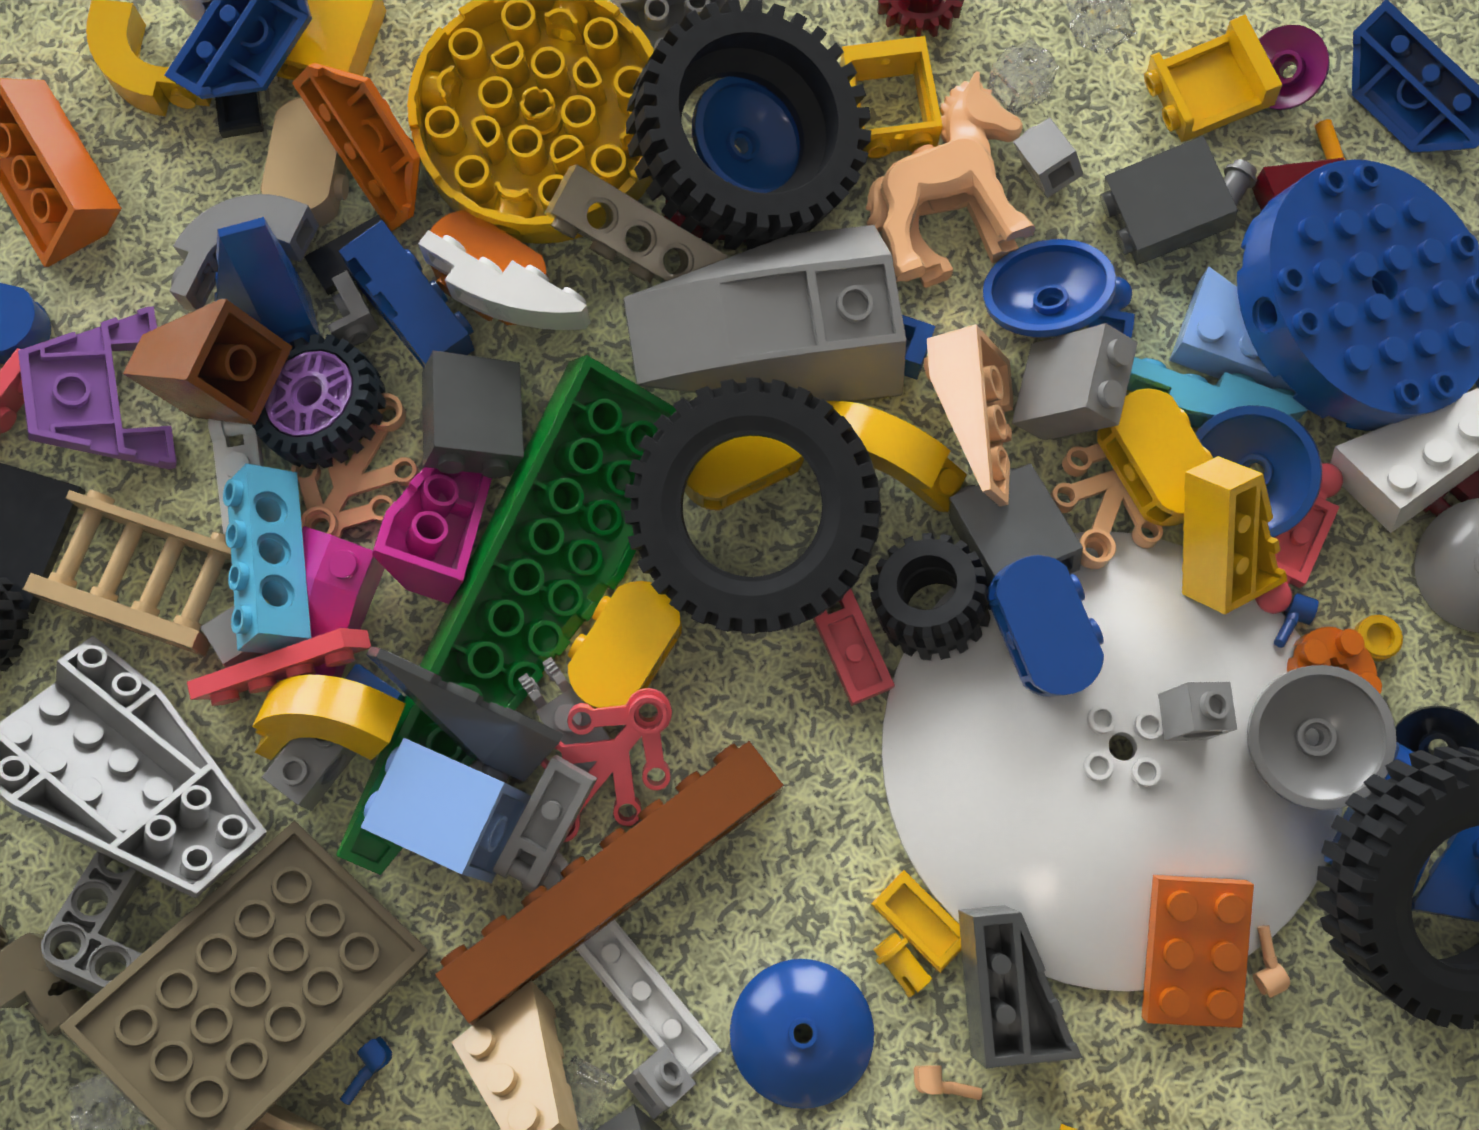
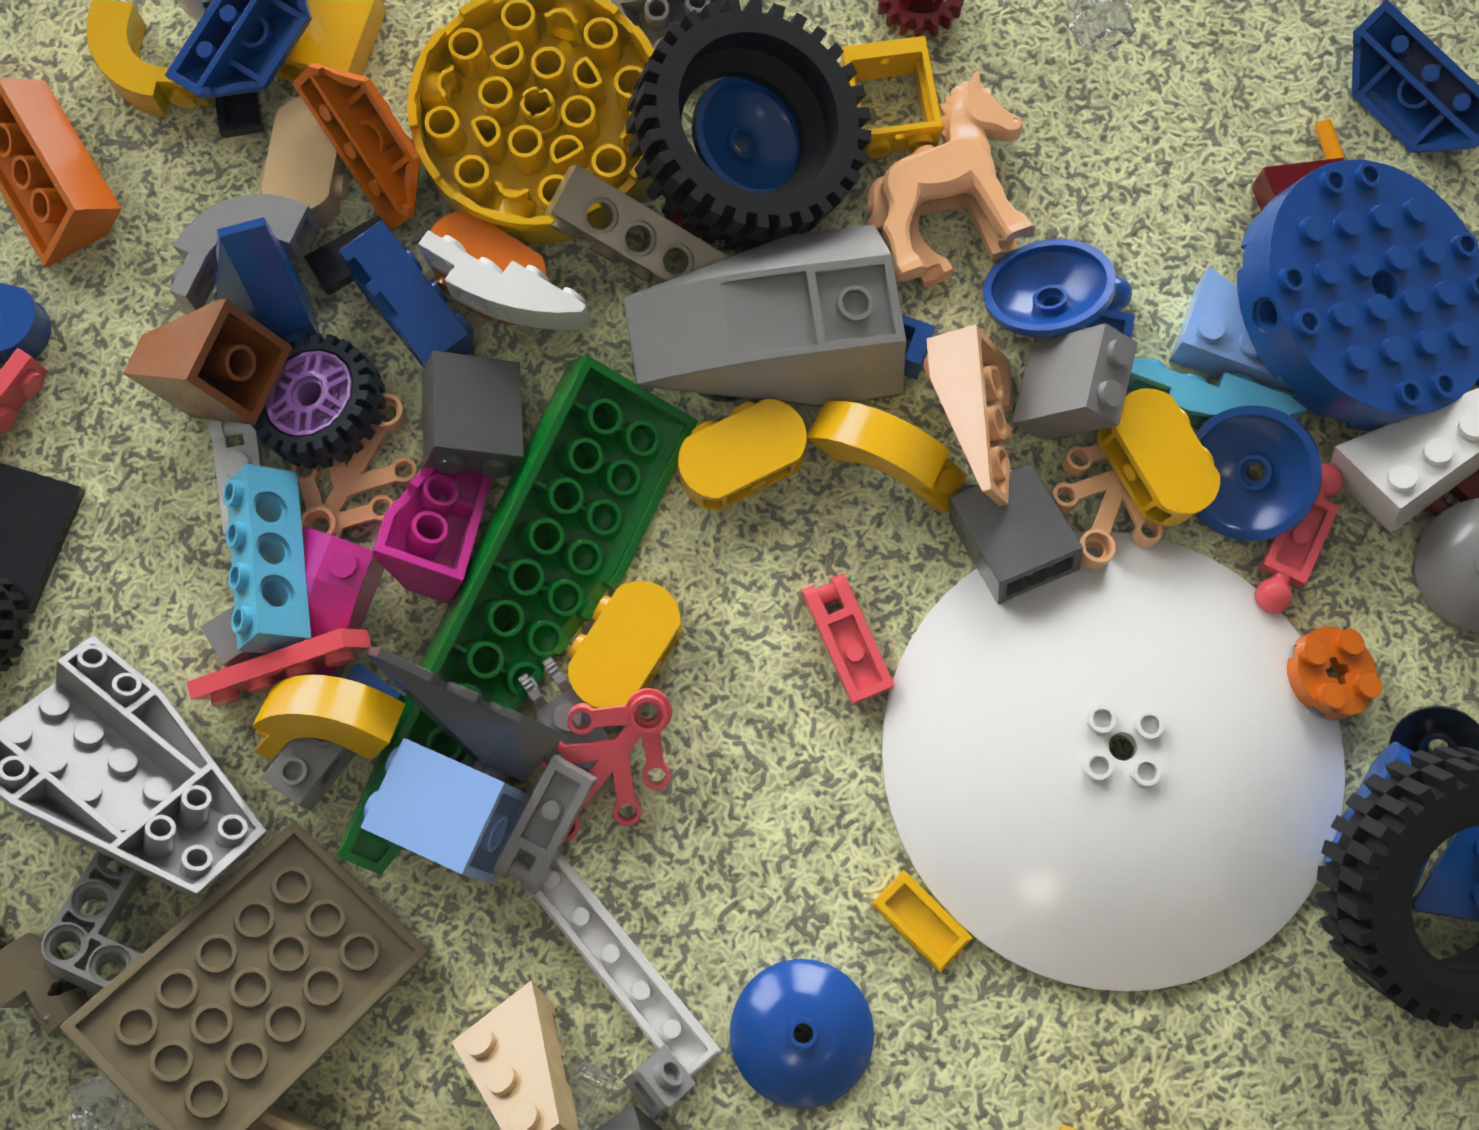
medium lavender wing [18,306,177,469] -> none
tan fence [23,490,231,657] -> none
light grey bracket [328,270,379,346] -> none
blue hand [340,1036,392,1105] -> none
dark orange brick [435,741,784,1026] -> none
black tyre [624,377,881,634] -> none
black tyre [870,533,991,660] -> none
yellow pin [873,932,932,998] -> none
light nougat hand [914,1065,982,1100] -> none
dark grey wedge [958,905,1083,1069] -> none
clear brick [986,38,1058,115] -> none
blue brick [987,555,1104,697] -> none
light grey brick [1013,117,1084,198] -> none
dark grey brick [1100,136,1238,265] -> none
orange plate [1141,875,1254,1028] -> none
yellow panel [1144,14,1282,142] -> none
light grey brick [1158,682,1238,741] -> none
yellow wedge [1182,456,1288,614] -> none
light grey pin [1224,159,1257,206] -> none
light grey dish [1247,665,1396,810] -> none
light nougat hand [1253,925,1290,998] -> none
magenta dish [1259,25,1330,110] -> none
blue hand [1274,593,1319,648] -> none
yellow tile [1354,615,1403,662] -> none

